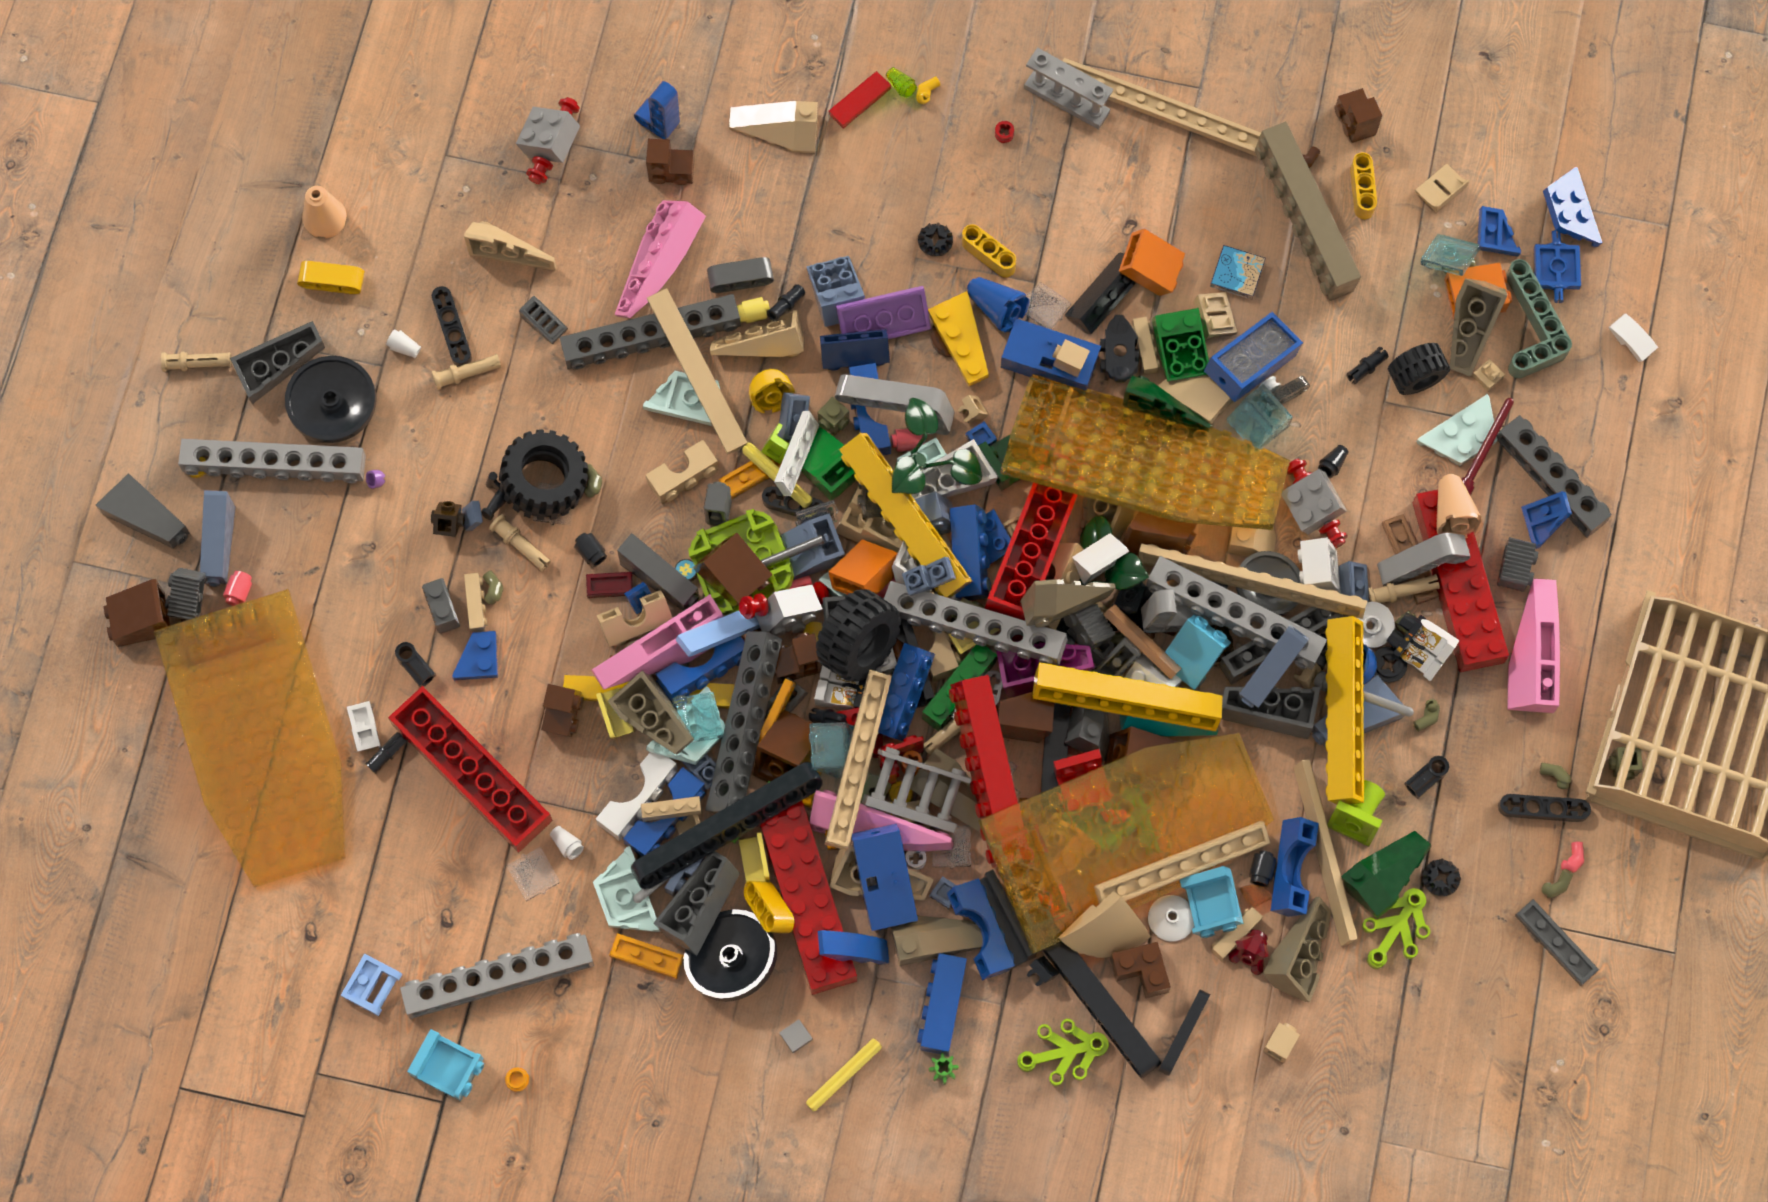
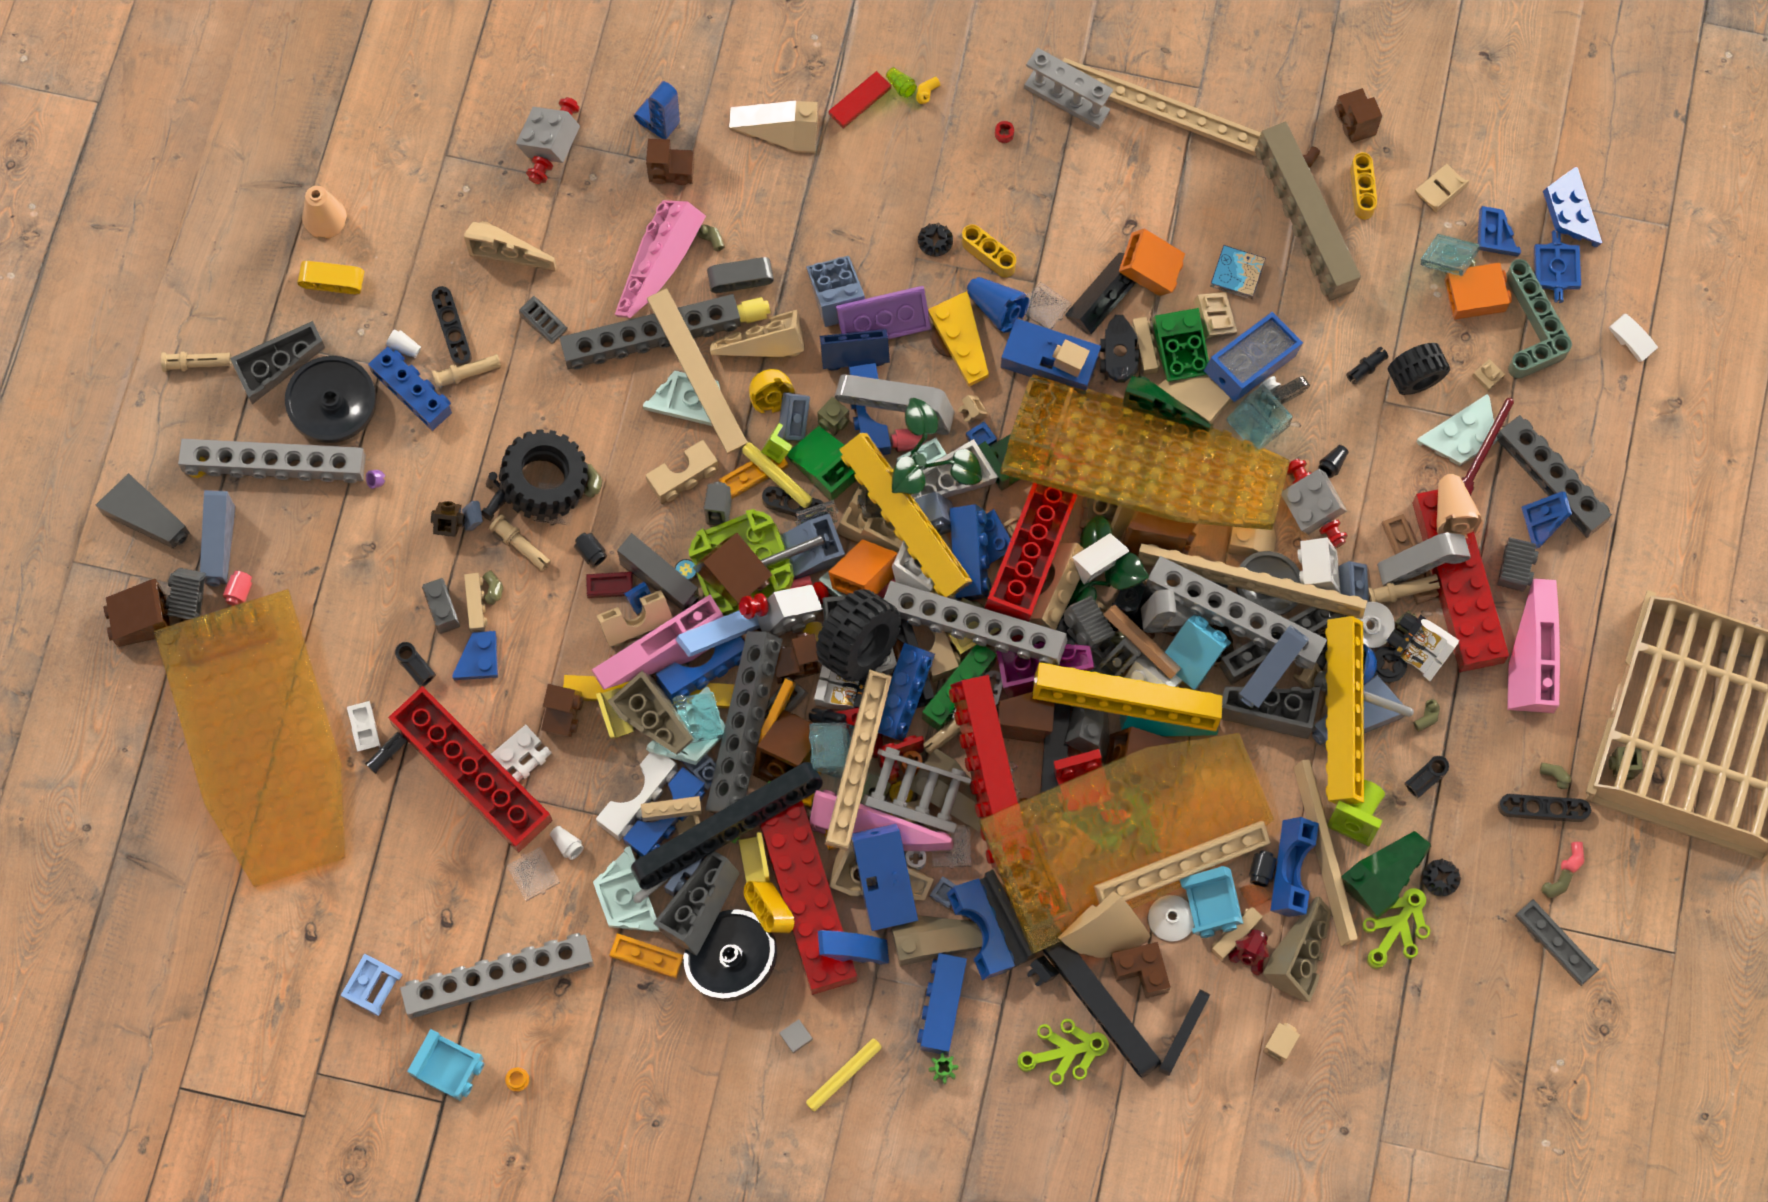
black pin [767,284,805,322] -> none
white tile [774,411,819,496] -> none
sand blue slope [902,557,956,595] -> none
dark tan wedge [1021,579,1116,627] -> none
dark tan wedge [1450,278,1507,377] -> none
none -> blue brick [368,346,452,431]
none -> white plate [491,725,551,782]
none -> olive arm [697,224,725,251]

